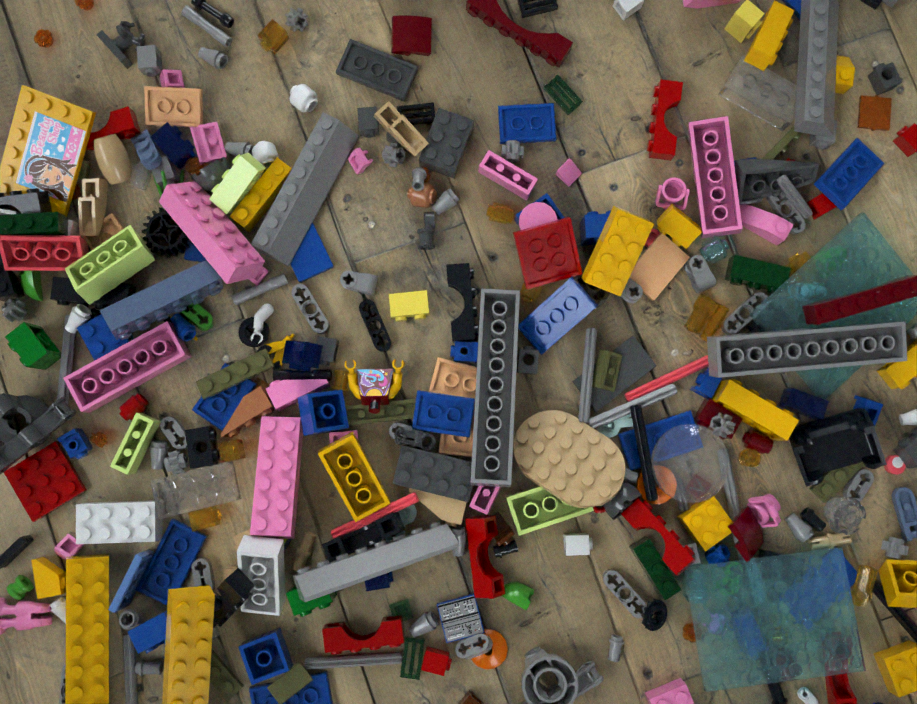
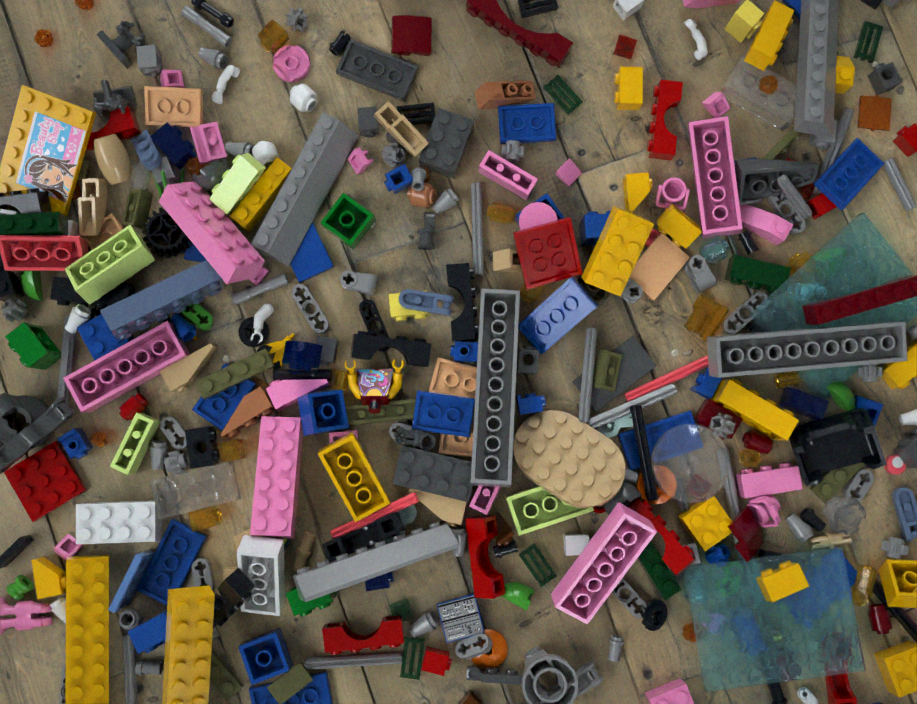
none -> dark grey piece [93,80,137,117]
none -> olive slope [122,189,153,230]
none -> tan slope [160,343,217,393]
none -> white arm [212,65,240,104]
none -> bright pink tile [273,45,311,83]
none -> green brick [320,193,376,250]
none -> black pin [329,31,351,56]
none -> black arch [350,331,431,367]
none -> blue brick [384,164,413,194]
none -> sand blue plate [399,289,454,316]
none -> dark grey hinge [466,665,522,685]
none -> light grey axle [471,182,484,275]
none -> nougat slope [474,81,536,109]
none -> tan slope [493,248,522,273]
none -> blue brick [516,393,546,415]
none -> clear green tile [519,543,557,587]
none -> bright pink brick [551,502,657,624]
none -> clear red tile [613,35,637,60]
none -> yellow brick [614,67,643,110]
none -> yellow slope [623,172,653,213]
none -> white arm [684,19,708,60]
none -> bright pink slope [702,92,730,118]
none -> bright pink brick [735,462,803,498]
none -> black pin [738,230,759,255]
none -> yellow brick [756,560,810,602]
none -> clear orange plate [759,75,778,95]
none -> clear yellow bush [774,371,799,390]
none -> clear red tile [801,182,815,199]
none -> light grey axle [812,108,854,195]
none -> bright green brick [827,381,856,411]
none -> clear green tile [853,21,883,63]
none -> light grey gear [857,364,883,382]
none -> dark red brick [867,604,893,635]
none -> light grey axle [883,158,917,211]

